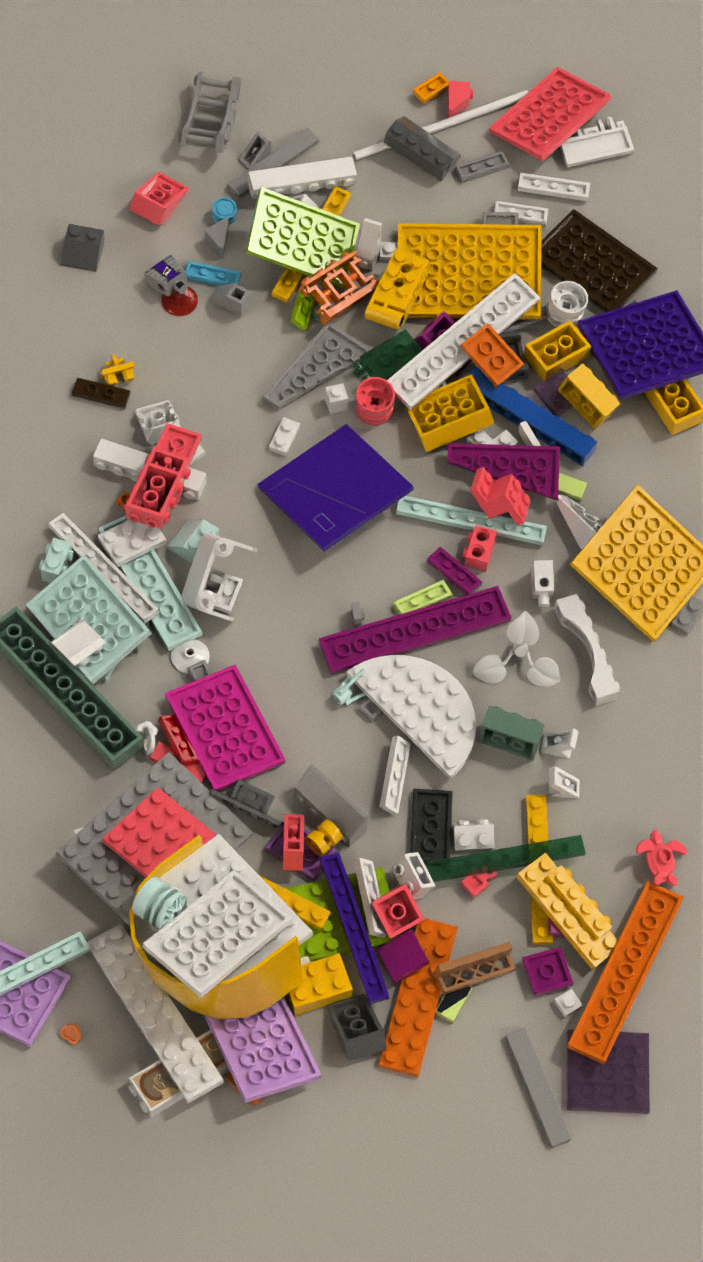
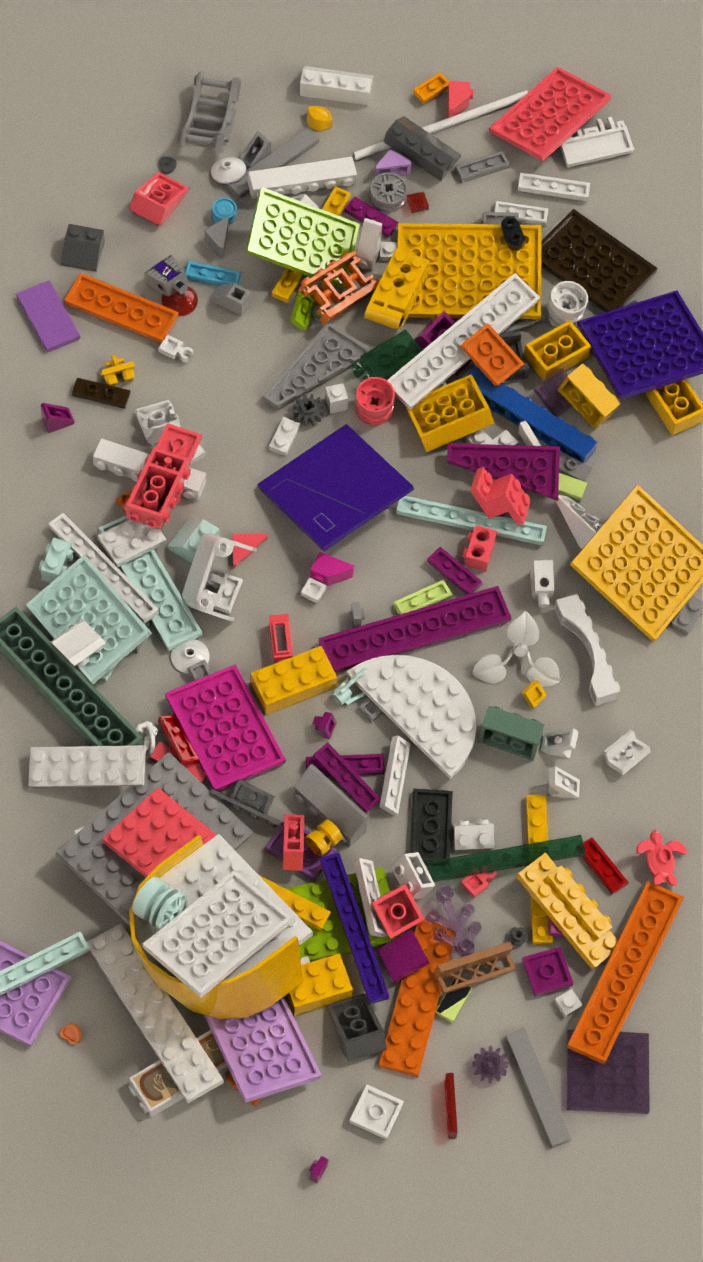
none -> medium lavender tile [16,280,80,352]
none -> white plate [28,745,146,787]
none -> magenta slope [40,403,75,433]
none -> orange plate [64,273,179,343]
none -> white plate [158,335,193,363]
none -> dark grey piece [159,156,177,174]
none -> white dish [211,157,246,184]
none -> coral tile [232,533,268,568]
none -> yellow brick [250,646,337,715]
none -> coral window [269,614,293,664]
none -> dark grey gear [293,394,325,426]
none -> white slope [300,66,374,106]
none -> white plate [301,578,327,604]
none -> magenta tile [305,754,385,777]
none -> yellow hat [307,106,333,131]
none -> magenta plate [309,1156,329,1183]
none -> dark pink slope [310,552,354,586]
none -> magenta tile [312,712,337,739]
none -> magenta plate [313,742,381,813]
none -> magenta plate [344,196,399,238]
none -> white plate [349,1085,404,1140]
none -> light grey wheel [369,173,407,213]
none -> lavender slope [375,149,411,177]
none -> clear red plate [407,192,429,213]
none -> plant [426,885,481,957]
none -> clear red tile [444,1073,458,1139]
none -> clear purple gear [472,1046,509,1084]
none -> black plate [501,217,525,250]
none -> dark grey plate [508,927,528,946]
none -> yellow plate [521,680,547,708]
none -> light grey plate [559,451,592,481]
none -> red tile [576,837,628,895]
none -> white bracket [604,729,651,775]

